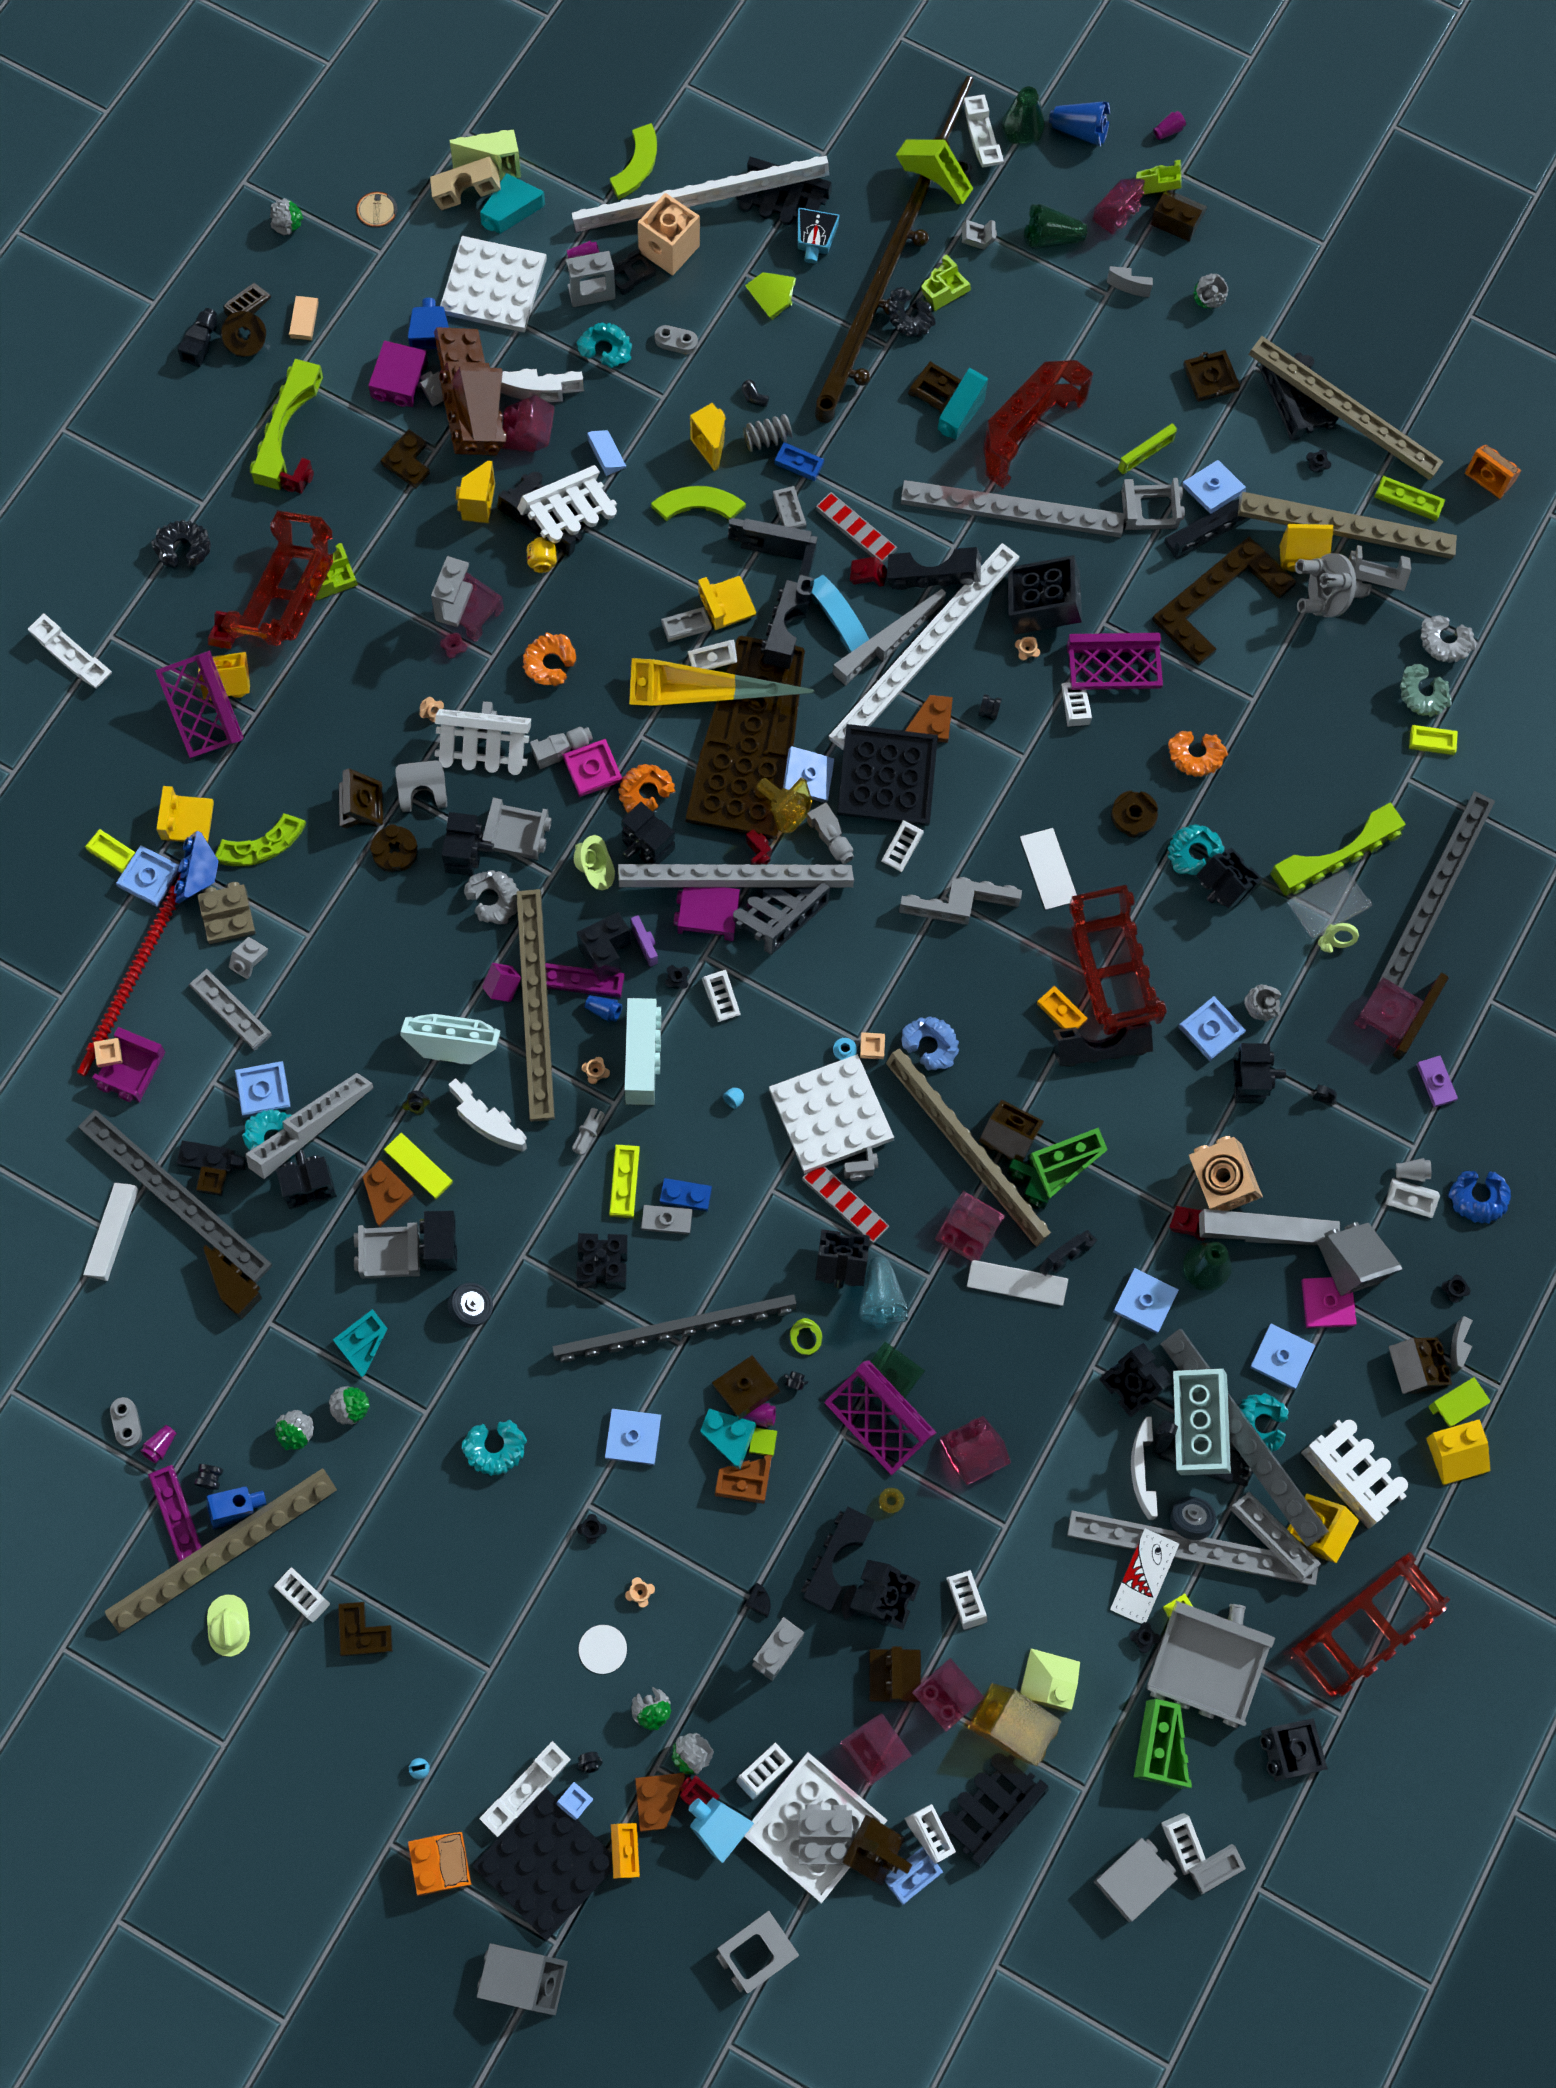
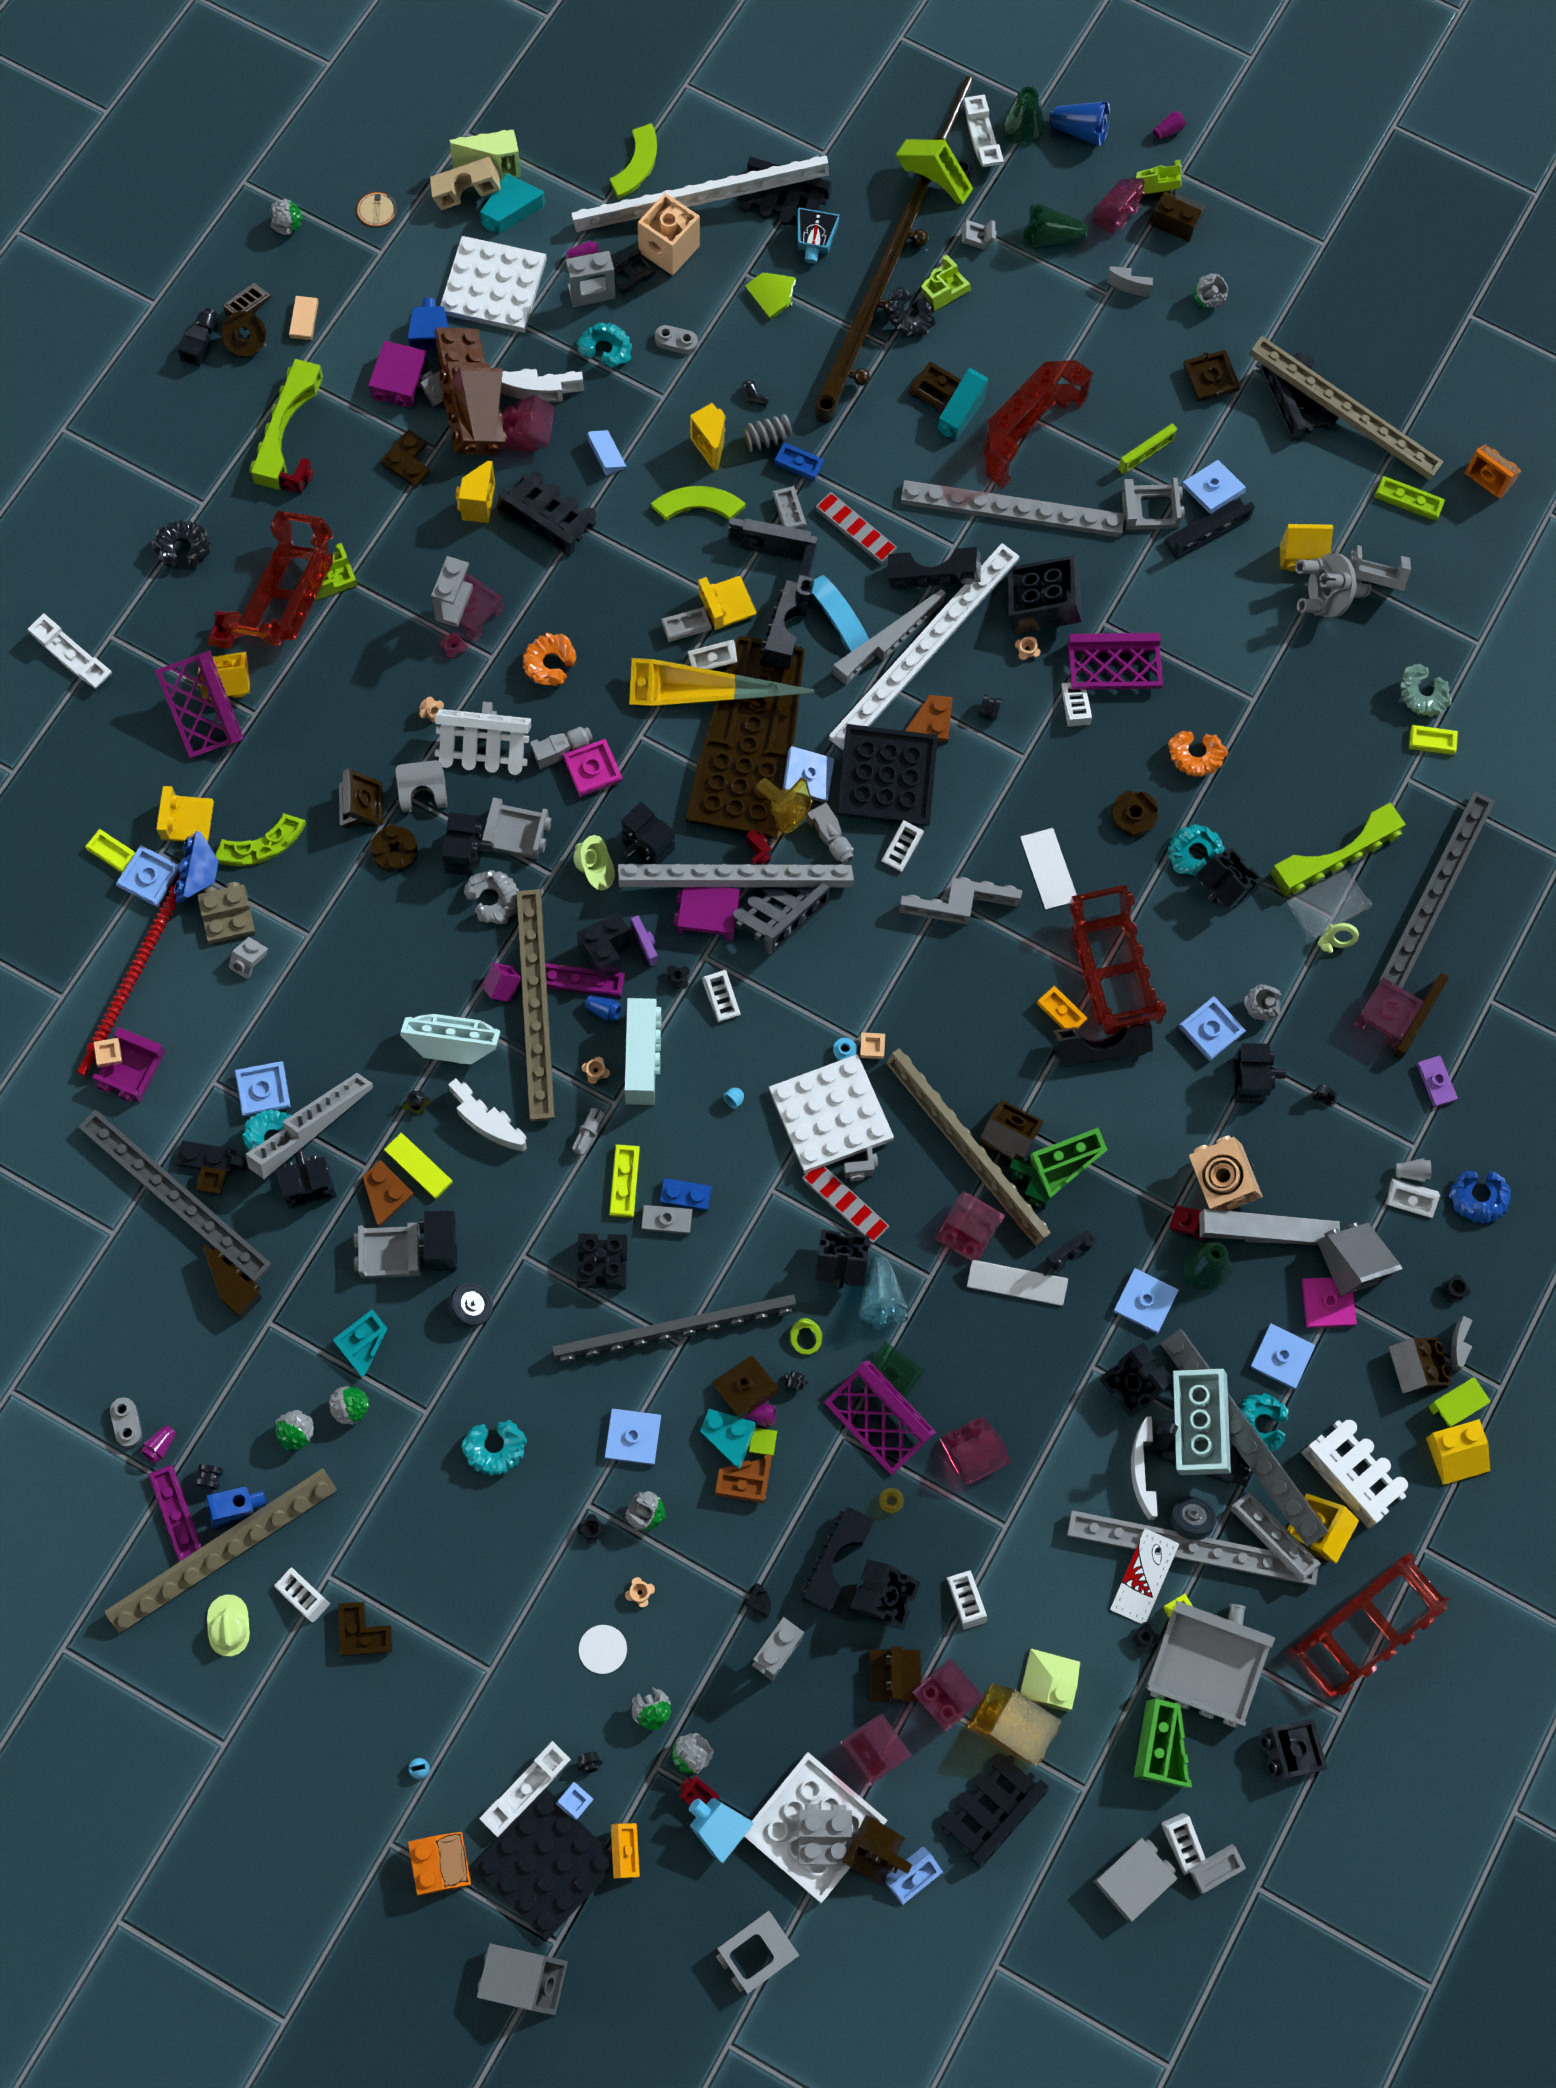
white slope [83,1183,138,1281] -> none
light grey tile [189,969,272,1051] -> none
white fence [517,465,617,543] -> none
yellow head [527,537,557,573] -> none
orange piece [618,764,675,813] -> none
dark orange wing [635,1773,685,1832] -> none
white slope [736,1742,793,1800] -> none
dark red bracket [850,556,887,587] -> none
medium blue piece [901,1016,959,1071] -> none
white slope [904,1804,956,1864] -> none
dark brown plate [1152,536,1296,666] -> none
dark tan plate [1238,492,1457,559] -> none
black plate [1306,449,1331,473] -> none
light grey piece [1420,615,1476,663] -> none
none -> light grey piece [625,1491,666,1531]

